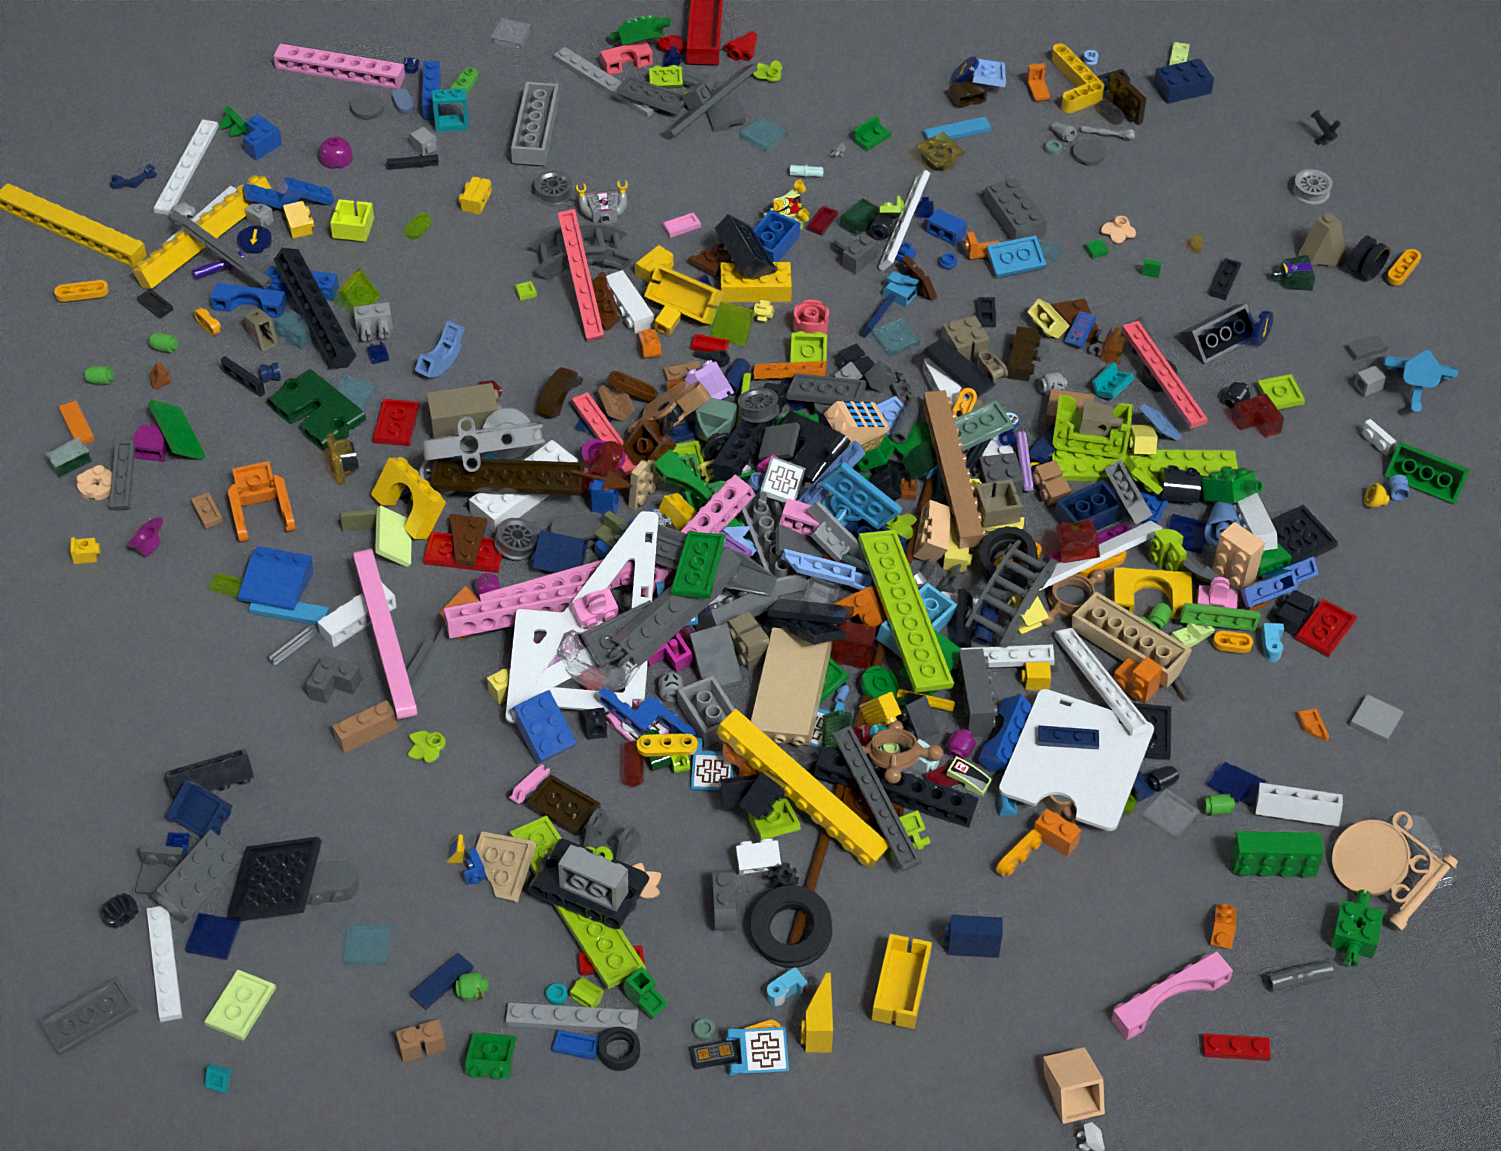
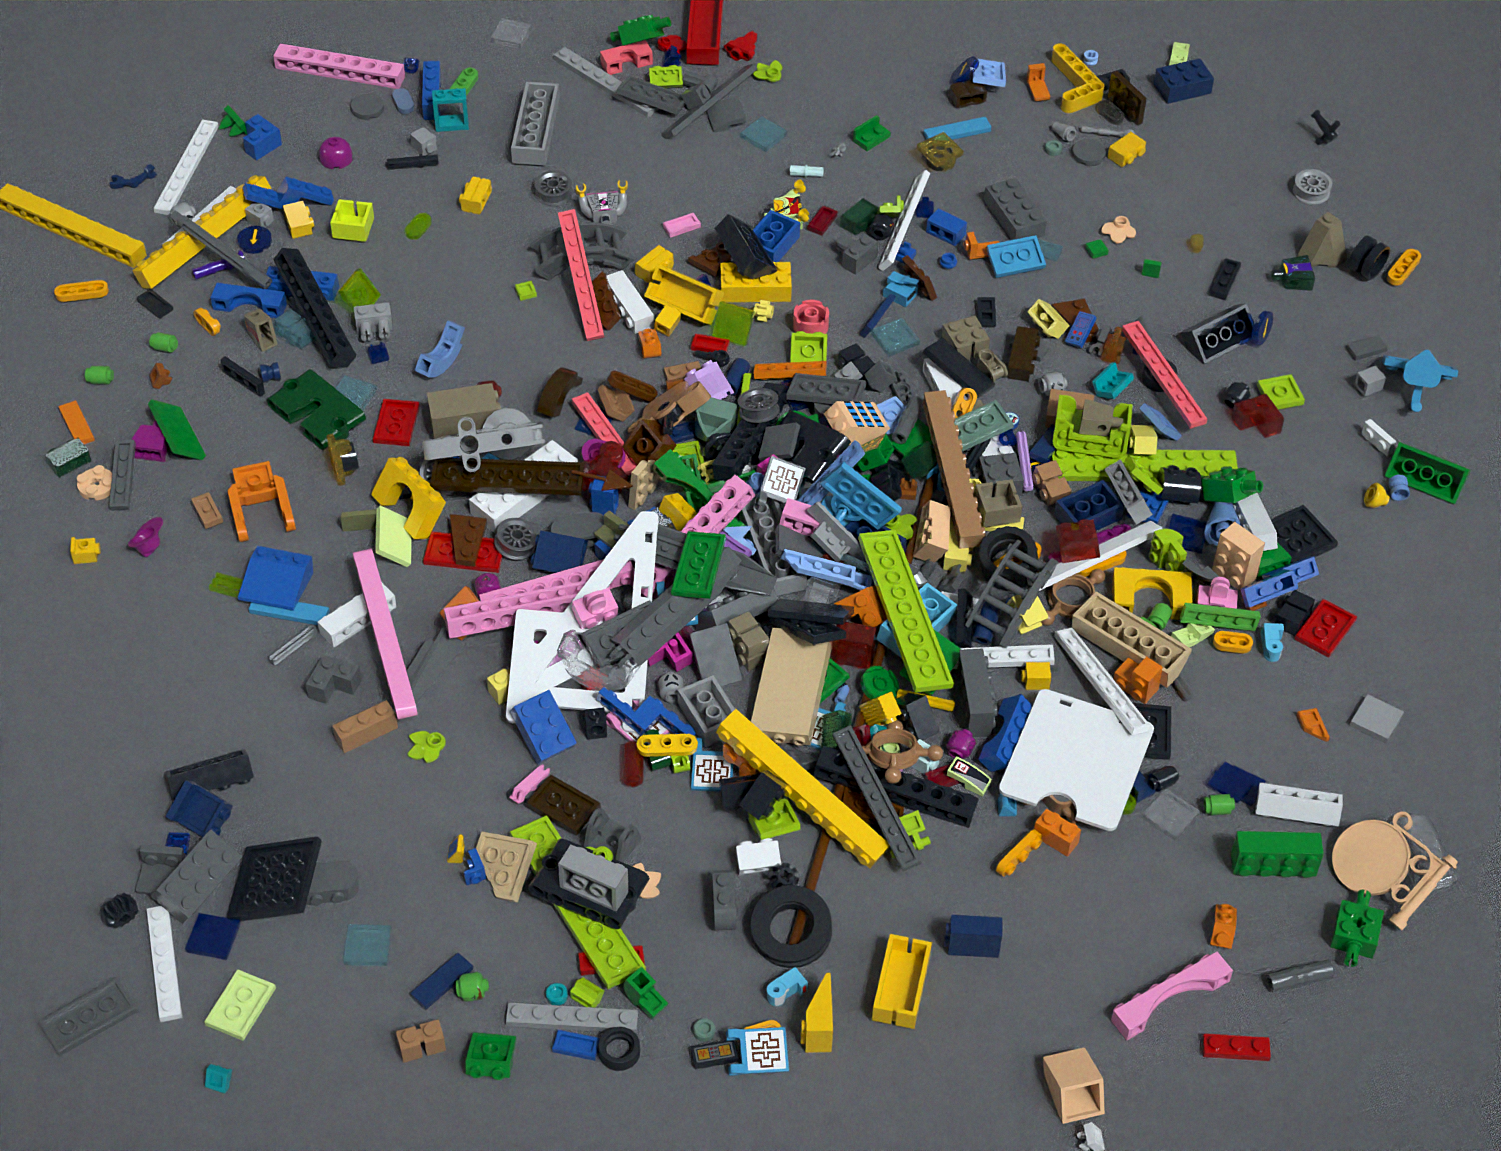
dark blue tile [1038,725,1099,750] -> none
none -> yellow brick [1108,131,1146,167]

